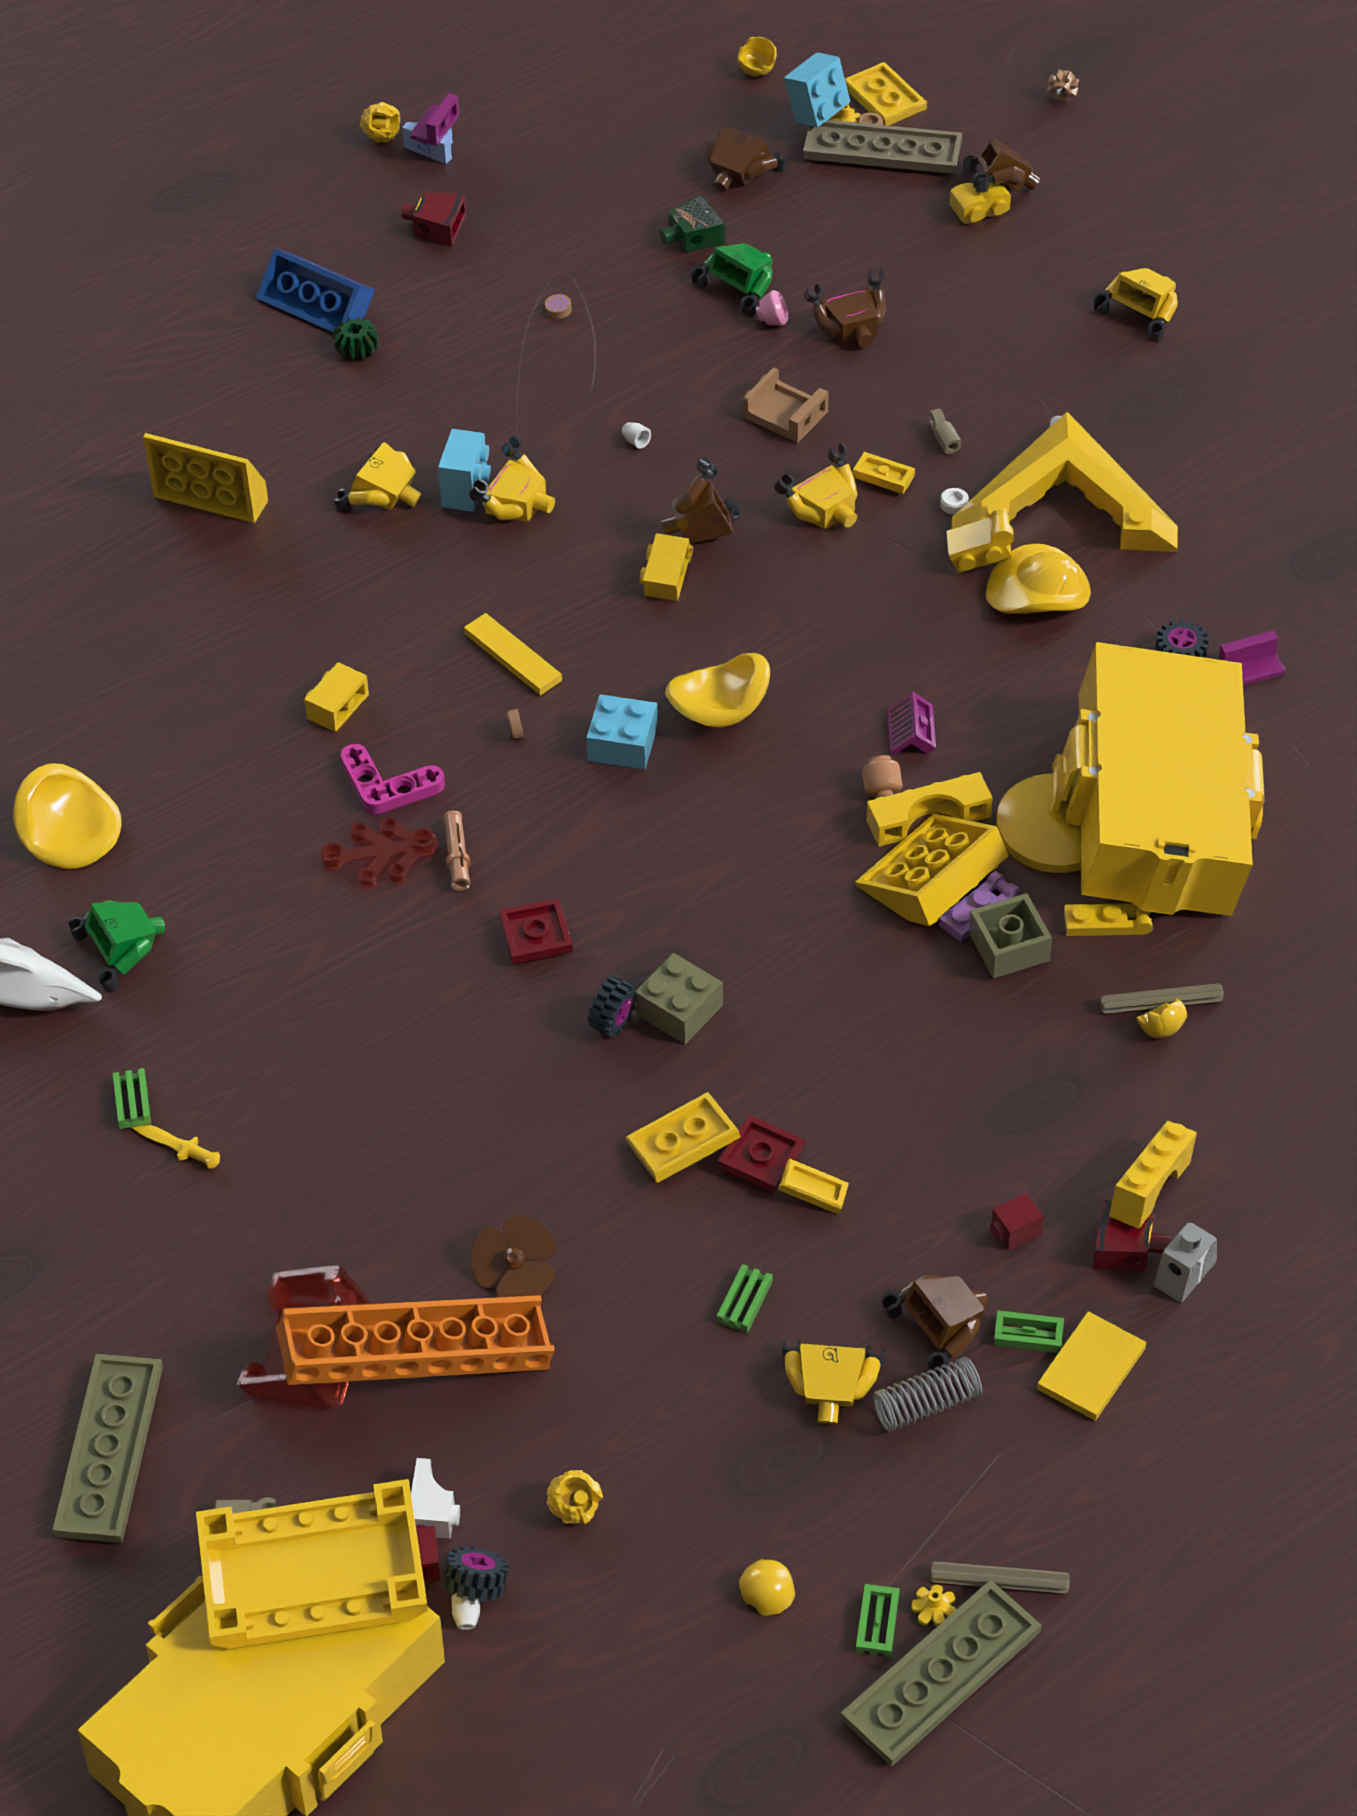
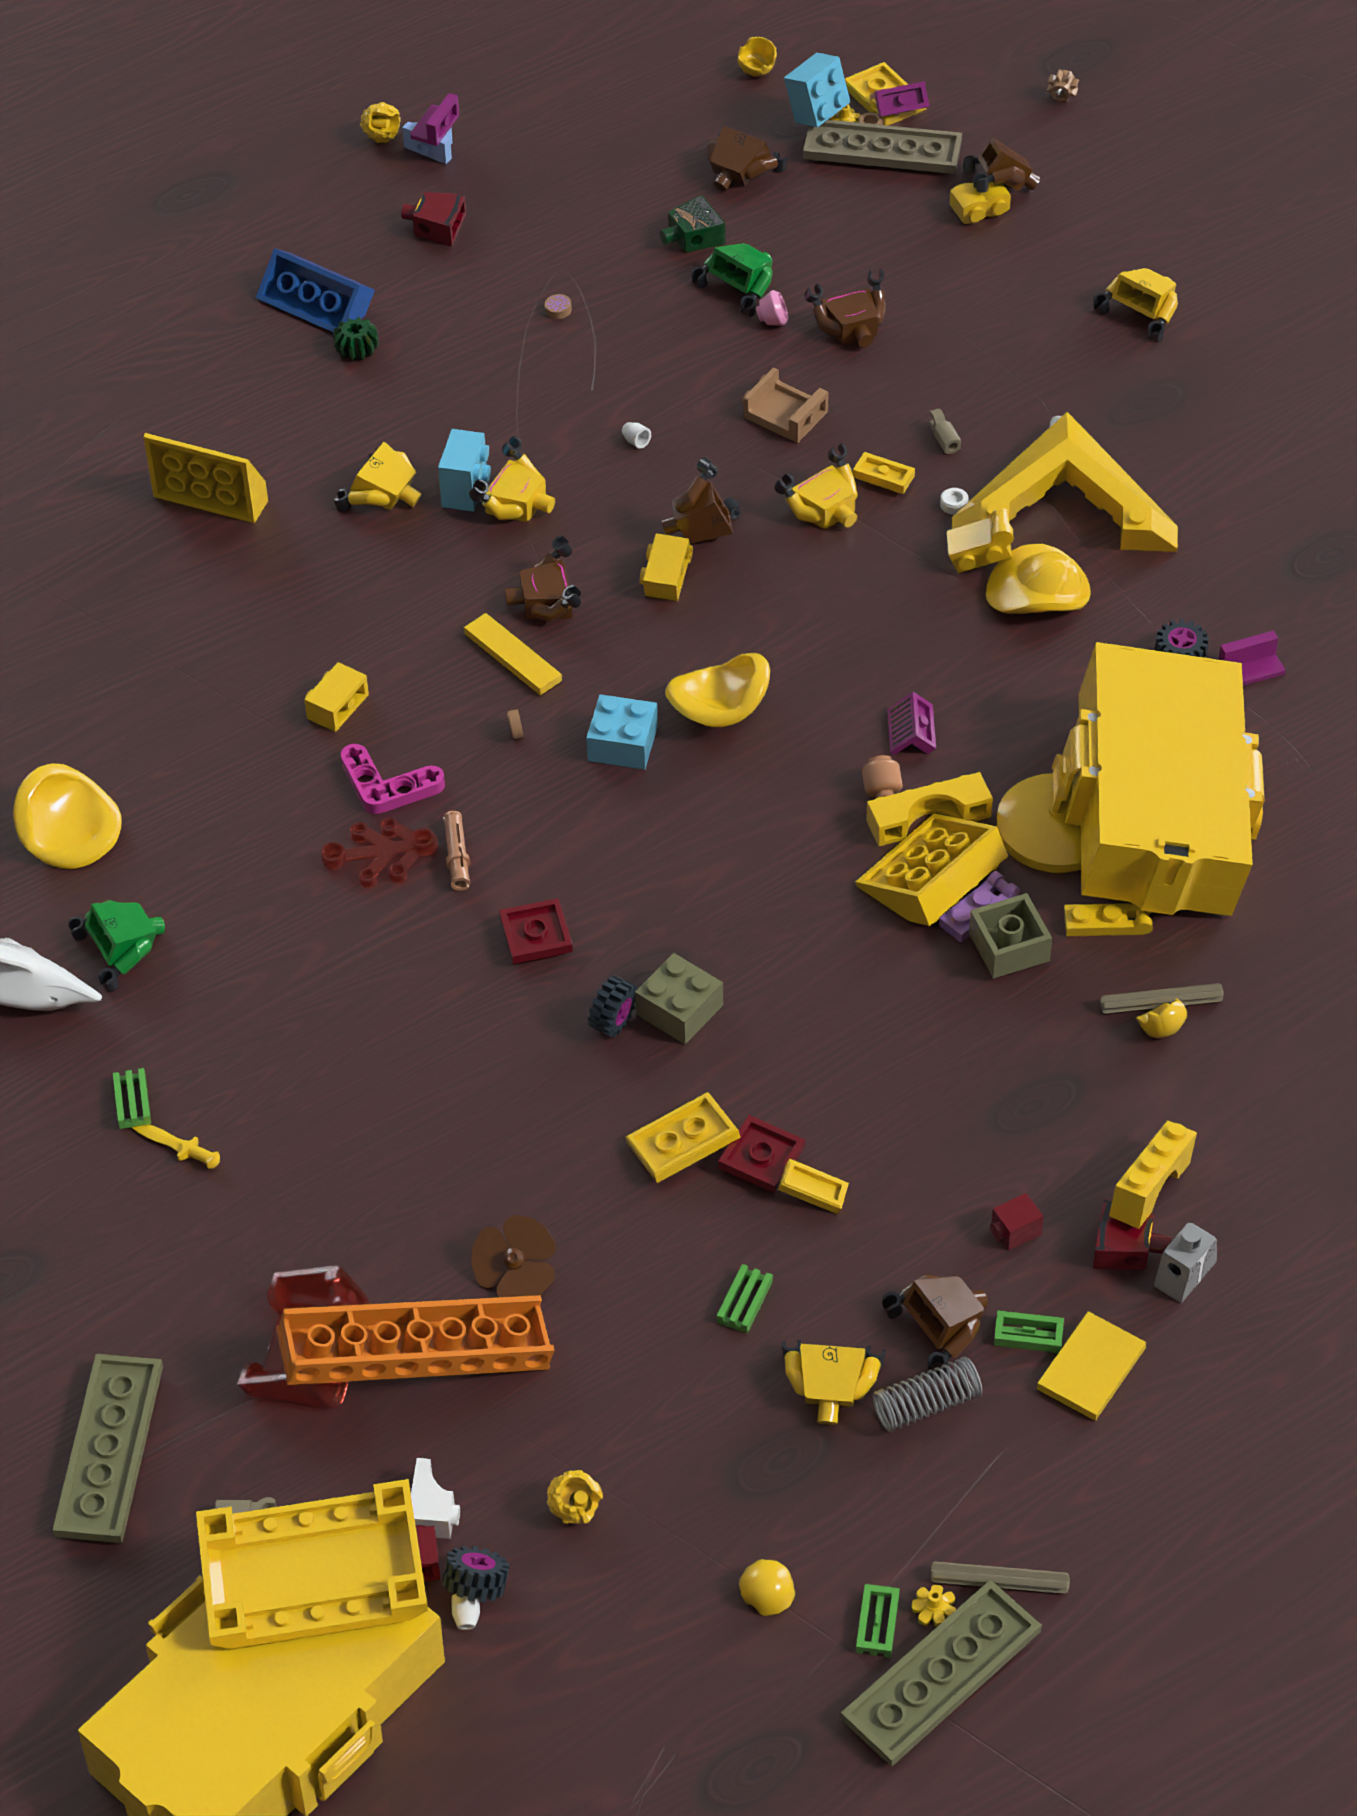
none -> reddish brown torso [505,535,581,622]
none -> magenta panel [869,81,930,117]

